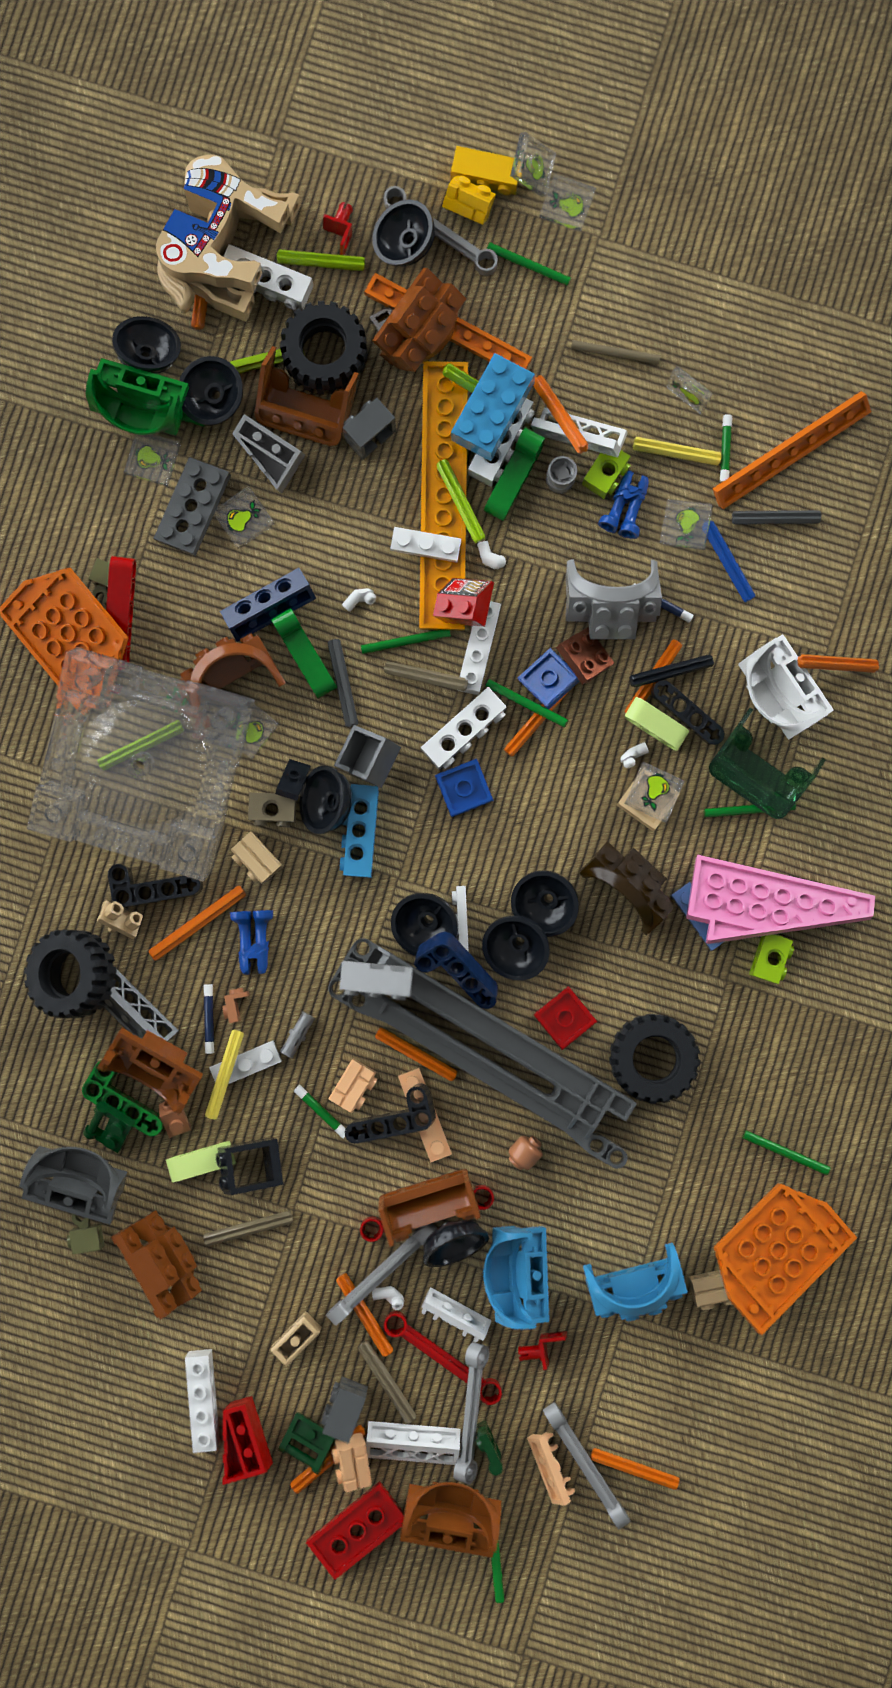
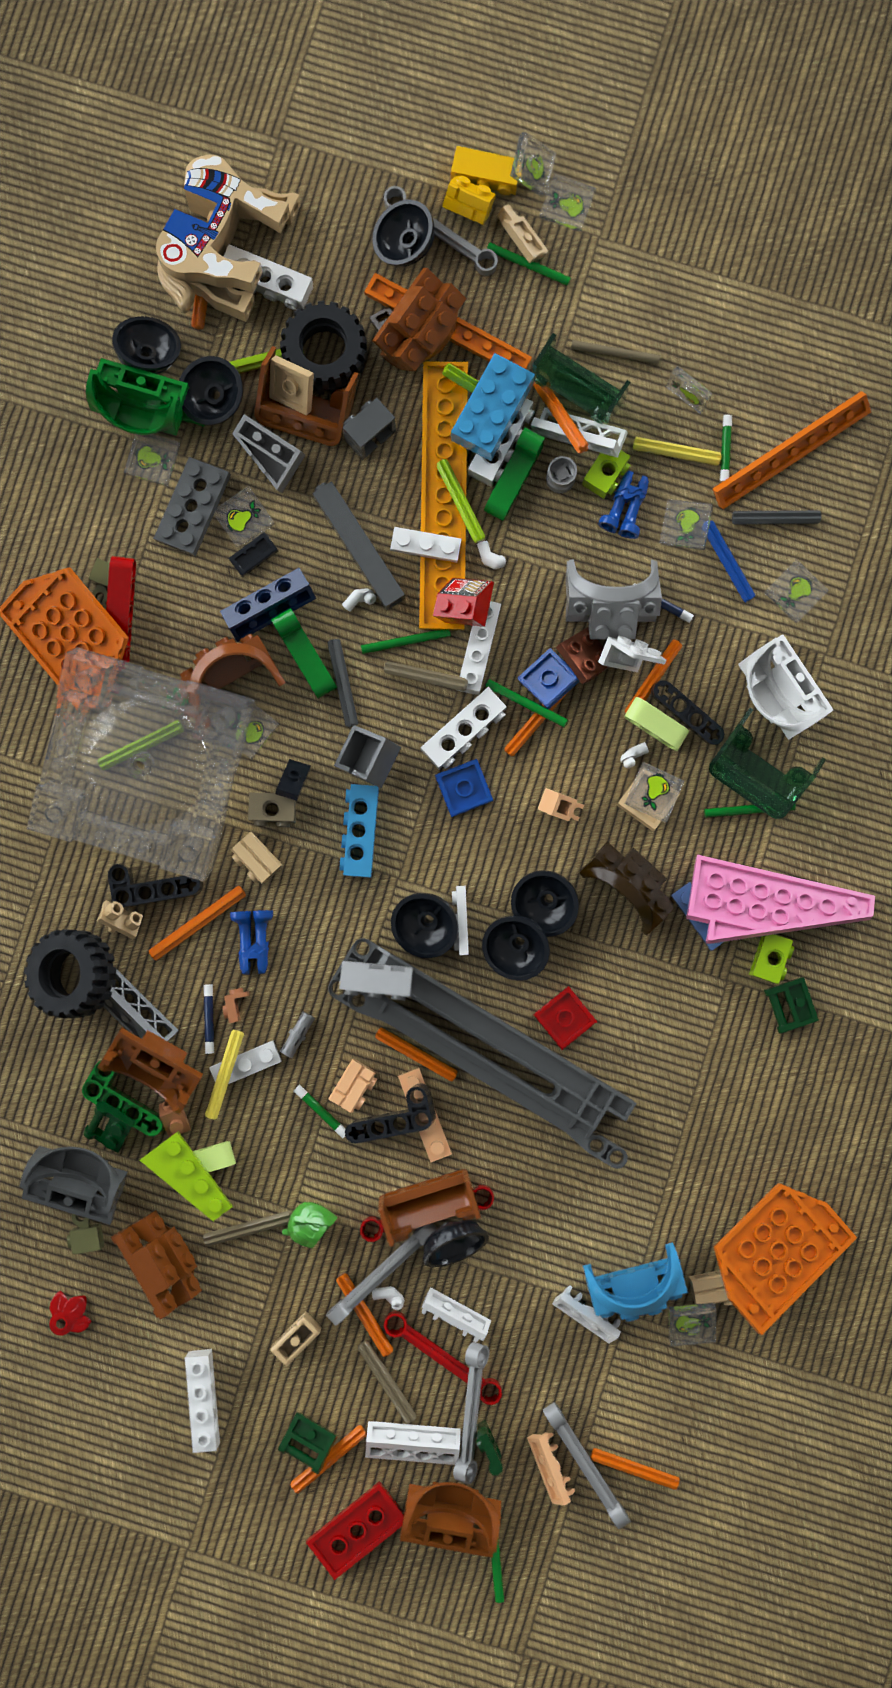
black window [216,1138,284,1195] -> none
red wedge [223,1396,273,1485] -> none
lime axle [277,250,365,271] -> none
black hat [299,765,352,834] -> none
dark grey piece [320,1376,368,1444] -> none
red bracket [323,202,353,255] -> none
light nougat brick [332,1433,372,1492] -> none
dark blue beam [414,932,498,1009] -> none
dark azure piece [483,1226,549,1329] -> none
nougat head [509,1135,543,1170] -> none
red bracket [518,1331,568,1371] -> none
black tyre [609,1014,700,1104] -> none
black axle [629,655,714,687] -> none
green bar [742,1130,830,1175] -> none
orange axle [797,654,879,673] -> none
none -> red plate [49,1291,92,1336]
none -> lime wing [140,1131,233,1221]
none -> black plate [228,532,278,578]
none -> tan plate [269,356,314,415]
none -> bright green helmet [282,1202,338,1249]
none -> dark grey brick [313,481,405,611]
none -> tan hinge [497,204,548,263]
none -> clear green windscreen [532,333,631,424]
none -> light nougat brick [538,788,584,821]
none -> white plate [552,1286,621,1344]
none -> white bracket [598,636,667,672]
none -> clear tile [668,1303,716,1347]
none -> clear tile [764,559,829,624]
none -> dark green plate [764,977,819,1033]

